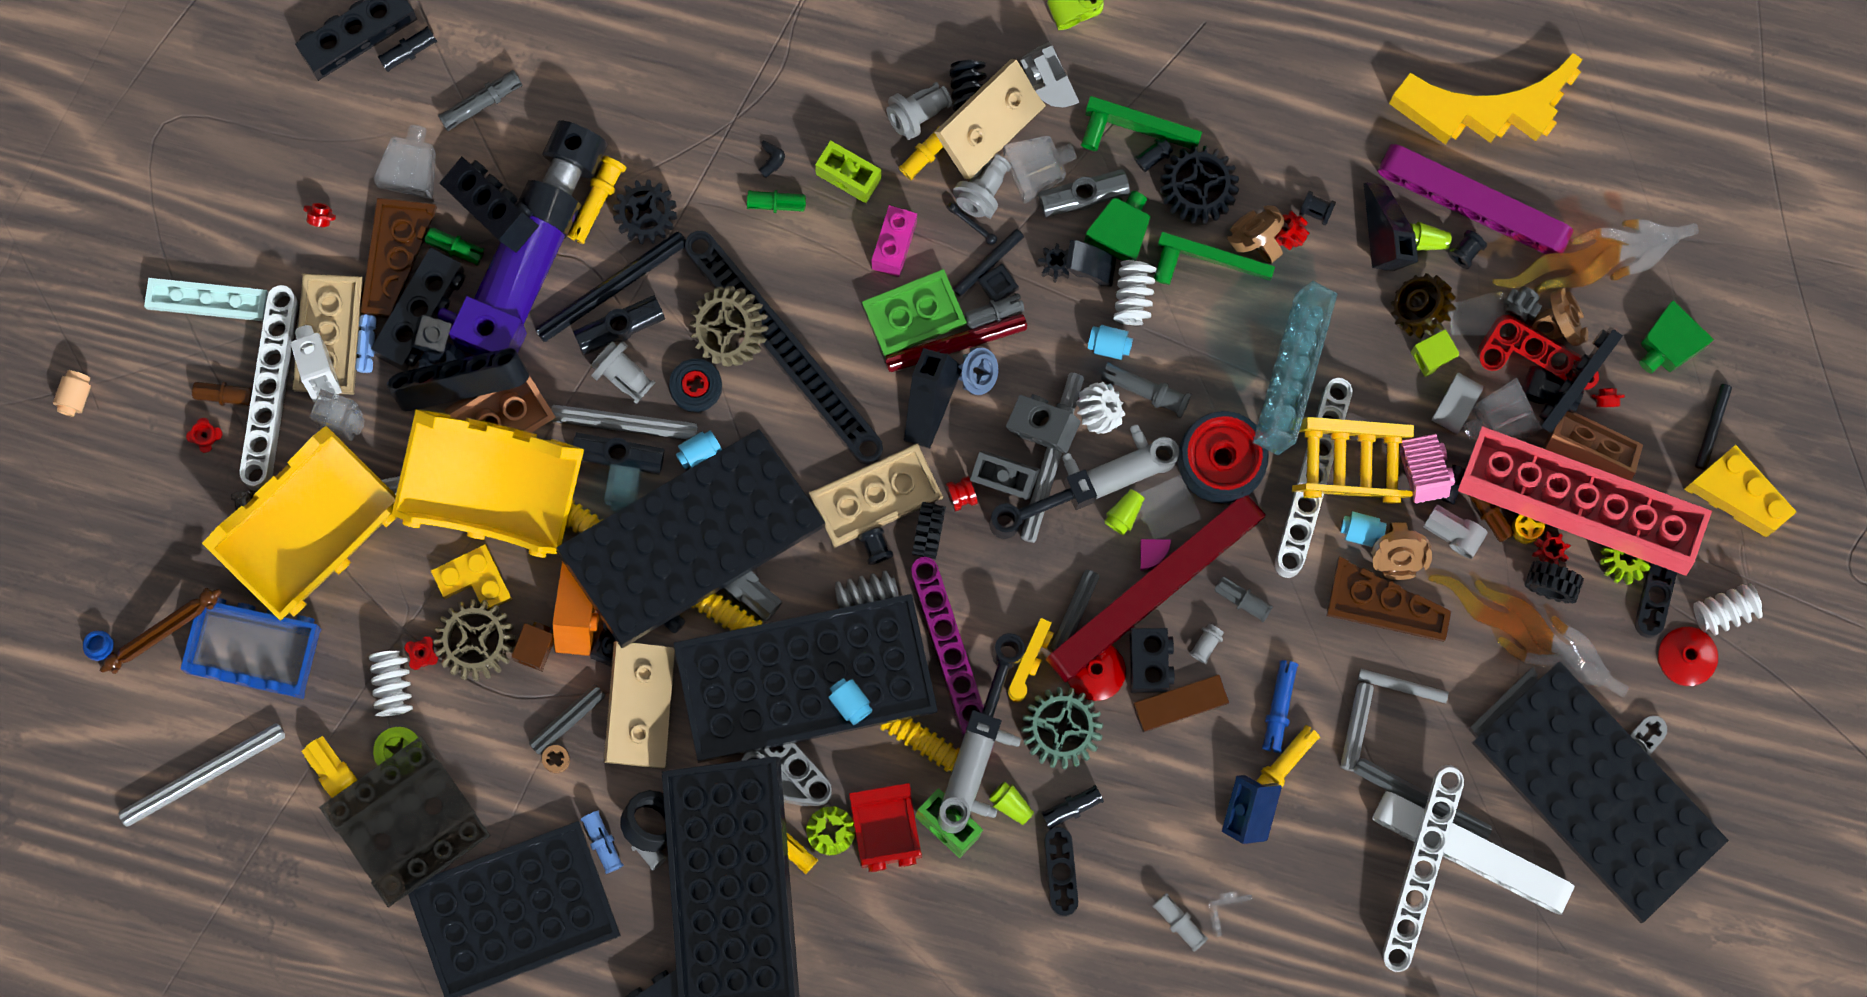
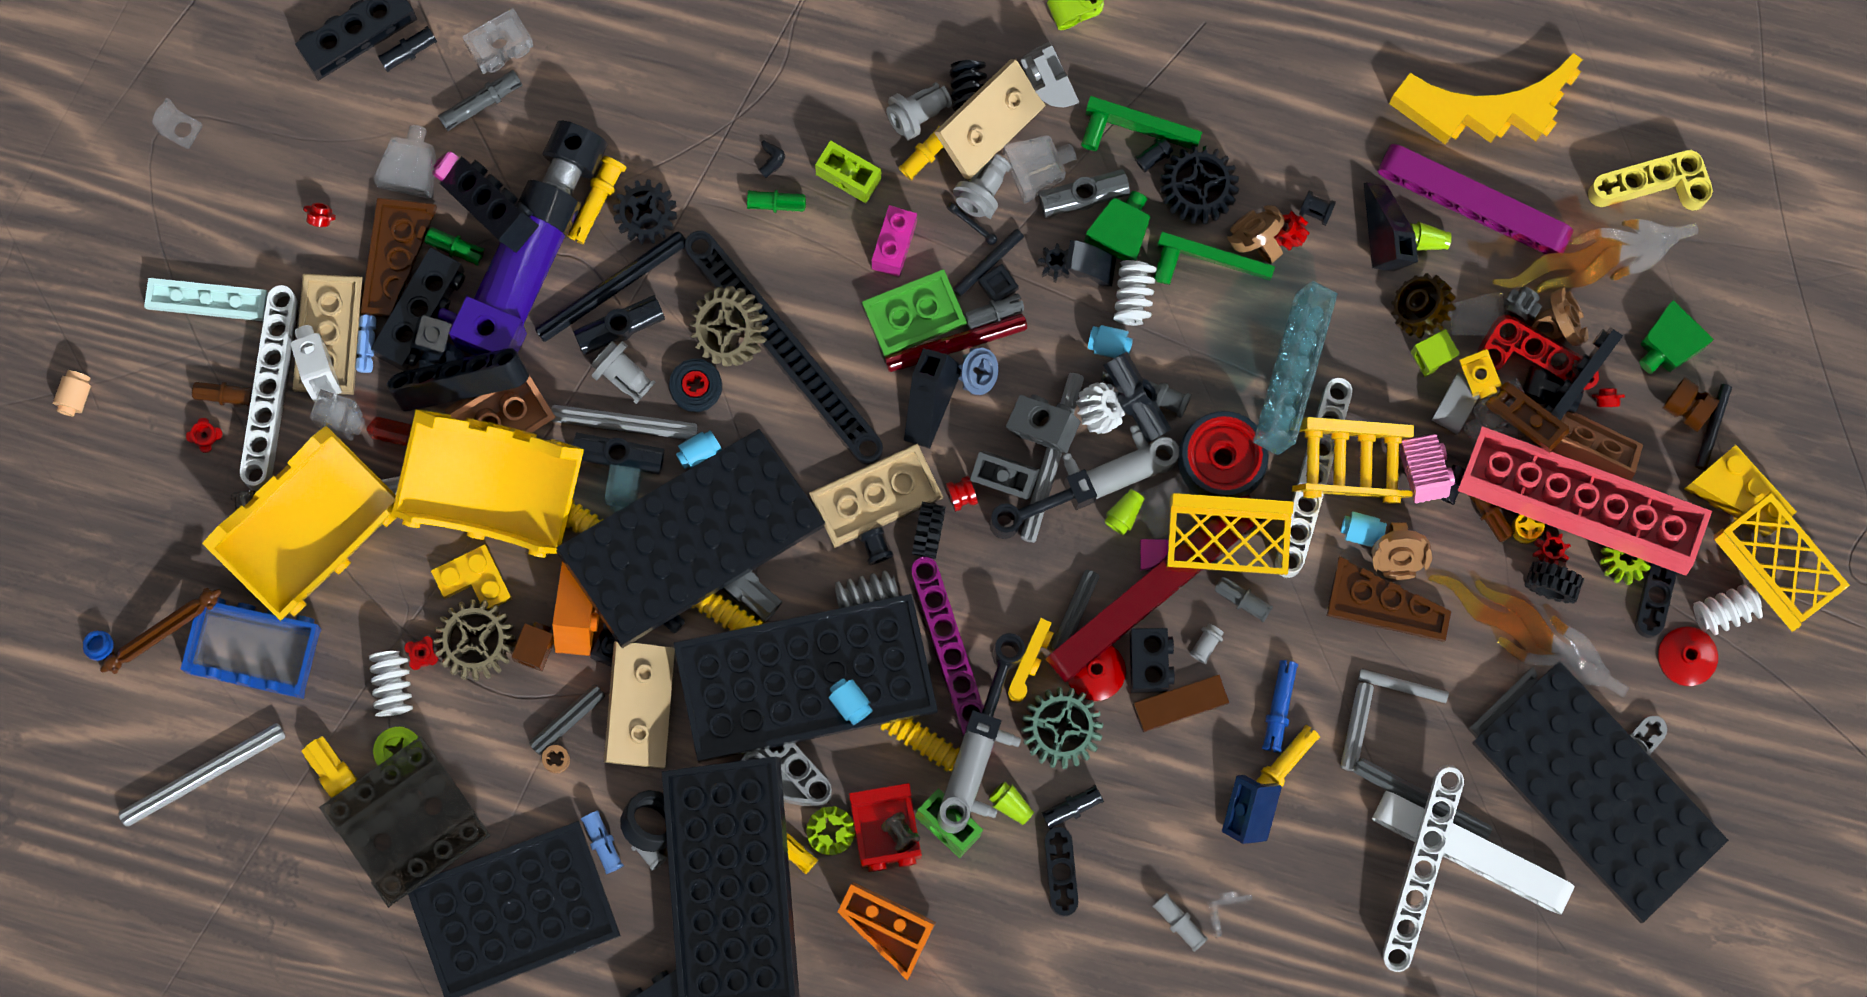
light grey piece [1423,504,1488,559] -> none
black bush [1448,230,1487,269] -> none
none -> clear bracket [152,98,203,149]
none -> clear red slope [366,417,412,447]
none -> tile [432,151,459,181]
none -> clear brick [462,8,533,74]
none -> orange wedge [838,882,936,981]
none -> clear smoke bush [881,812,920,853]
none -> black piece [1103,352,1171,442]
none -> yellow fence [1167,493,1294,575]
none -> yellow brick [1459,349,1501,399]
none -> reddish brown plate [1485,382,1570,453]
none -> light yellow beam [1588,150,1713,211]
none -> reddish brown wheel [1662,377,1720,432]
none -> yellow fence [1714,492,1850,632]

